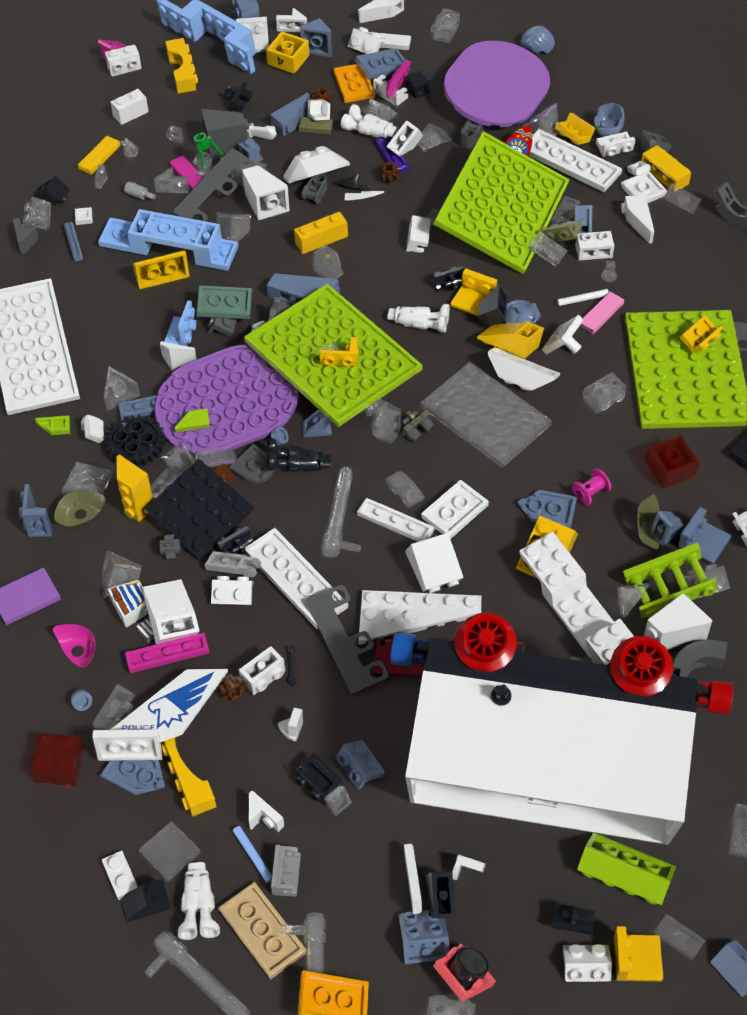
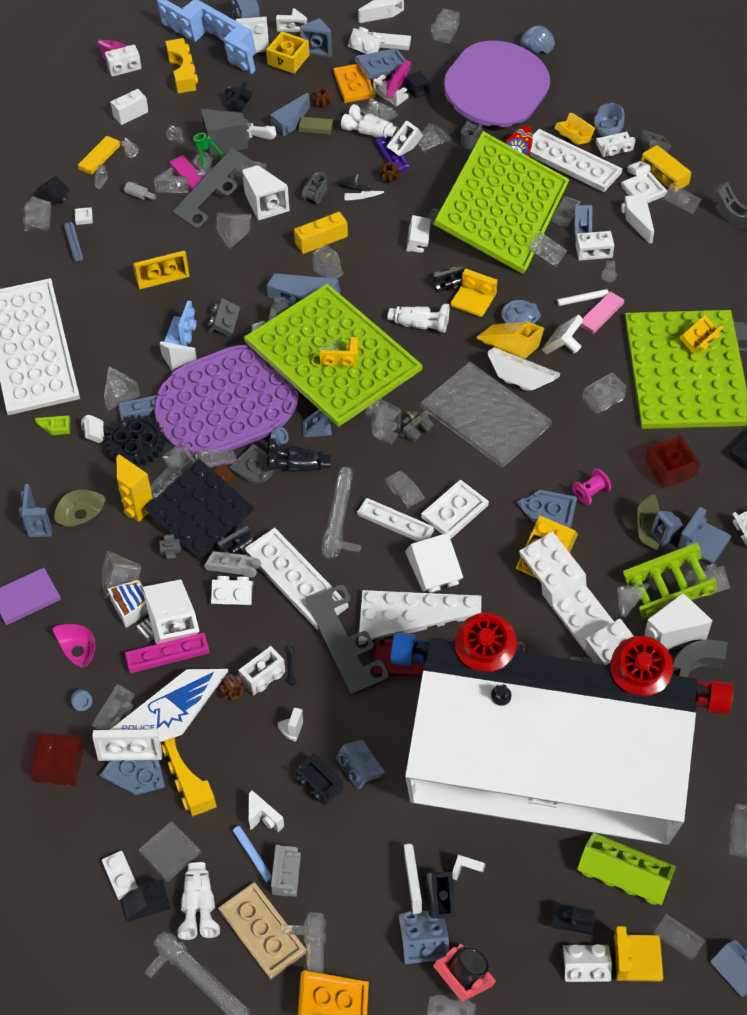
dark grey slope [13,218,38,255] -> none
clear plate [62,462,112,496] -> none
light blue bracket [98,209,238,271] -> none
lime tile [175,408,210,432] -> none
sand green tile [197,286,252,319] -> none
sand blue brick [239,138,263,167] -> none
white wedge [283,146,350,183] -> none
white panel [307,99,330,120] -> none
clear tile [324,785,352,816] -> none
black slope [478,285,508,327] -> none
clear slope [523,103,558,136] -> none
olive bracket [540,220,582,244] -> none

